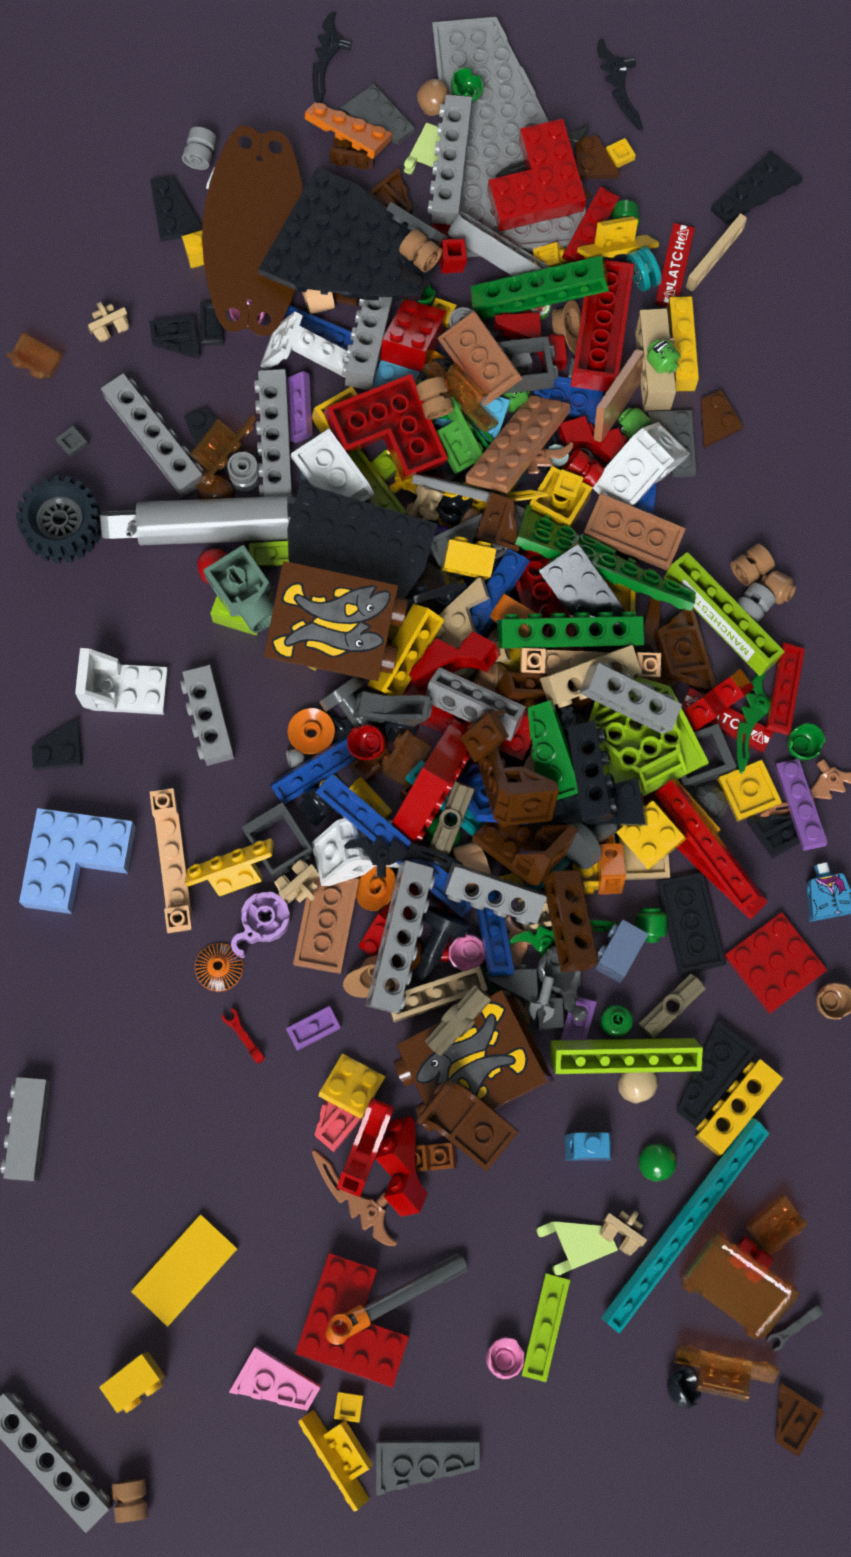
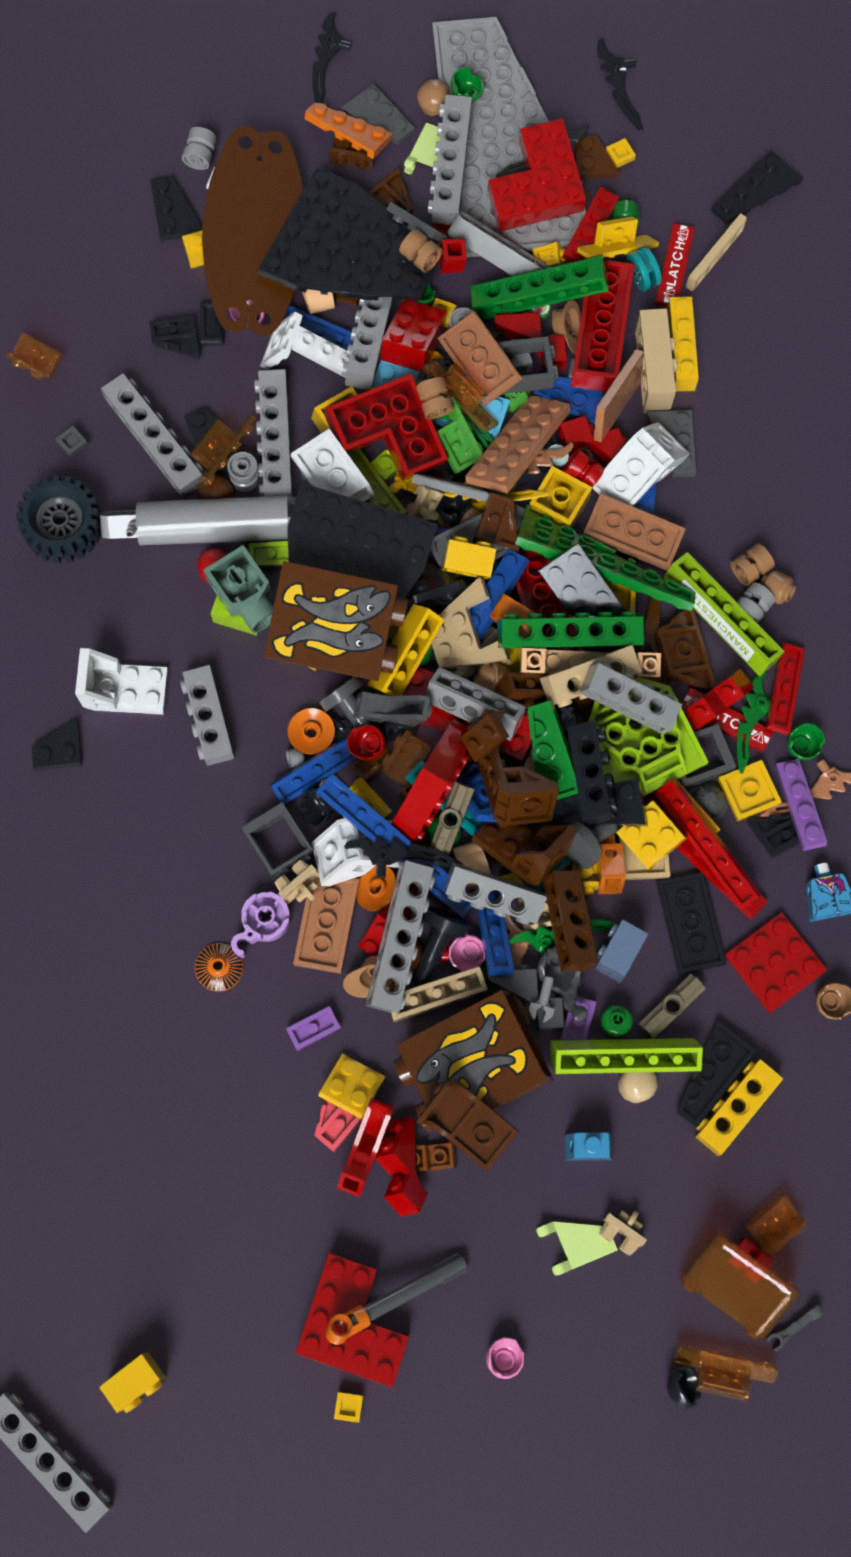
light grey brick [1,1077,50,1182] -> none
light blue brick [19,808,136,914] -> none
tan hips [88,302,129,343] -> none
medium nougat wheel [111,1478,149,1523] -> none
yellow tile [131,1215,237,1327] -> none
light nougat slope [150,788,192,933] -> none
yellow bracket [185,838,274,896] -> none
red piece [221,1008,265,1064] -> none
bright pink wing [229,1346,321,1411] -> none
medium lavender plate [286,371,313,443] -> none
yellow bracket [298,1410,373,1511] -> none
nougat piece [312,1150,397,1246] -> none
dark grey wing [376,1440,480,1496] -> none
red arch [409,631,501,689] -> none
dark tan piece [425,985,492,1056] -> none
lime plate [521,1273,570,1382] -> none
yellow plate [553,470,583,501] -> none
teal plate [601,1118,770,1334] -> none
bright green head [618,408,652,440] -> none
green head [636,907,668,943] -> none
green hair [638,1143,677,1182] -> none
bright green head [646,339,681,374] -> none
reddish brown wing [700,390,743,448] -> none
reddish brown wing [775,1383,824,1457] -> none

